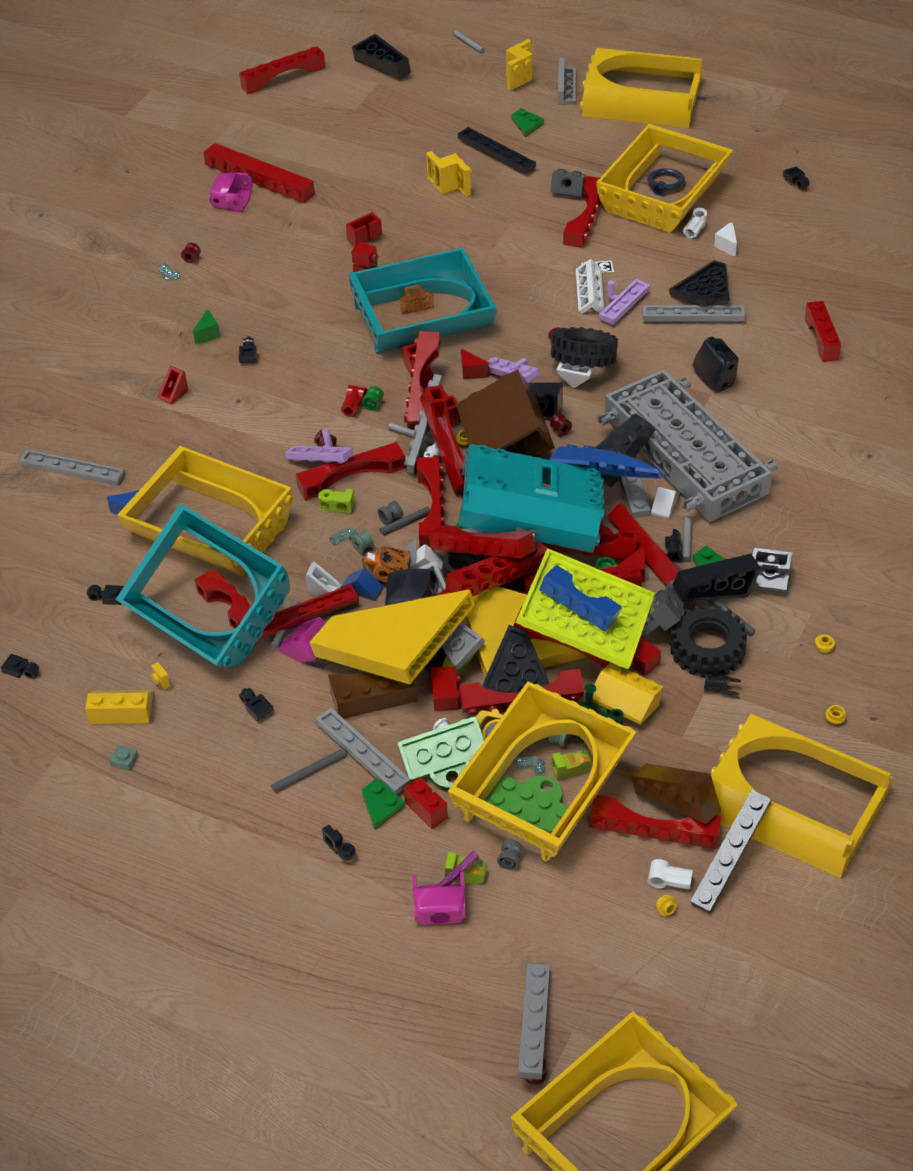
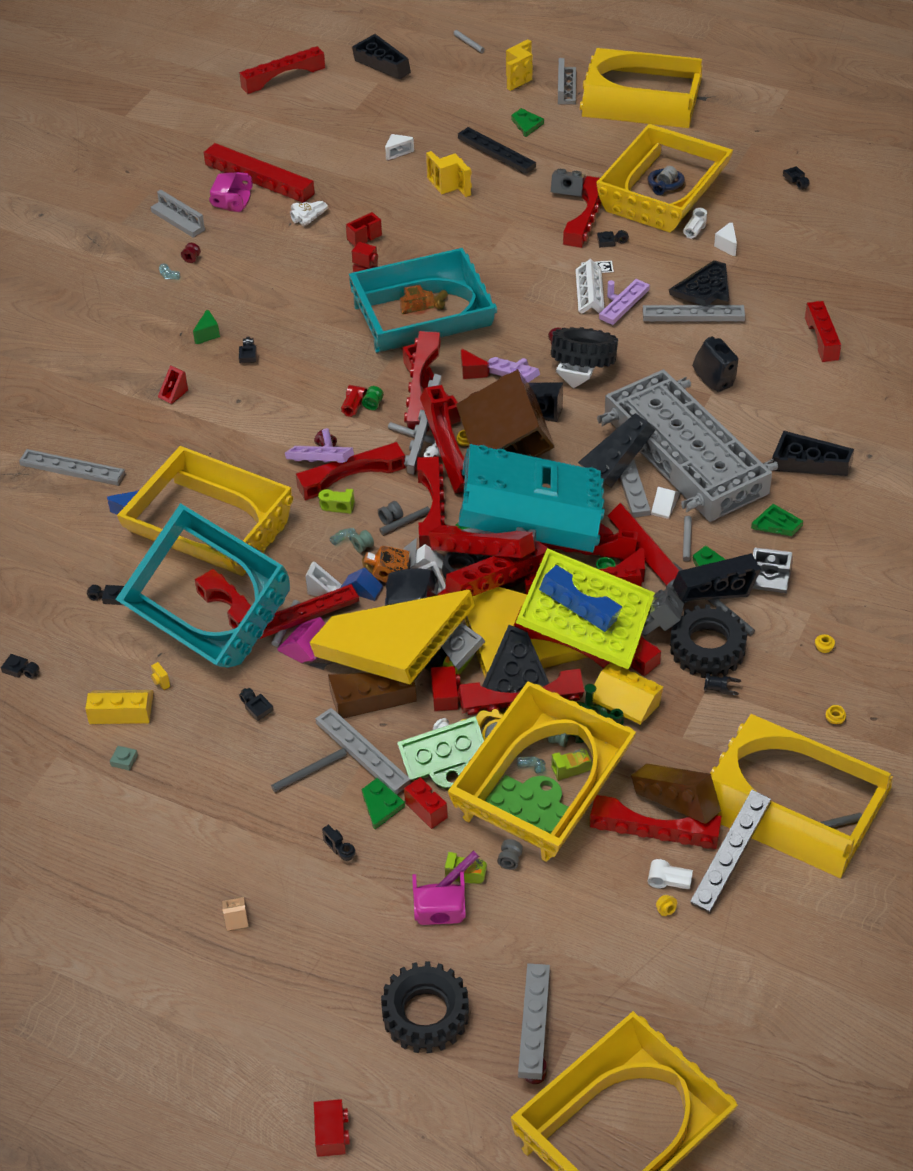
blue wedge [549,444,666,479] -> none
dark red wheel [550,413,572,436] -> none
black piece [665,529,683,562] -> none
none -> light grey fence [151,190,205,237]
none -> light nougat slope [222,897,249,931]
none -> white rock [290,201,328,227]
none -> red piece [314,1099,350,1157]
none -> black tyre [381,961,469,1053]
none -> white slope [385,134,414,161]
none -> pearl gold arm [433,290,448,309]
none -> black plate [597,230,629,248]
none -> light grey wheel [657,166,678,184]
none -> green wing [751,504,803,536]
none -> black wedge [772,431,854,476]
none -> dark grey bar [820,813,862,828]

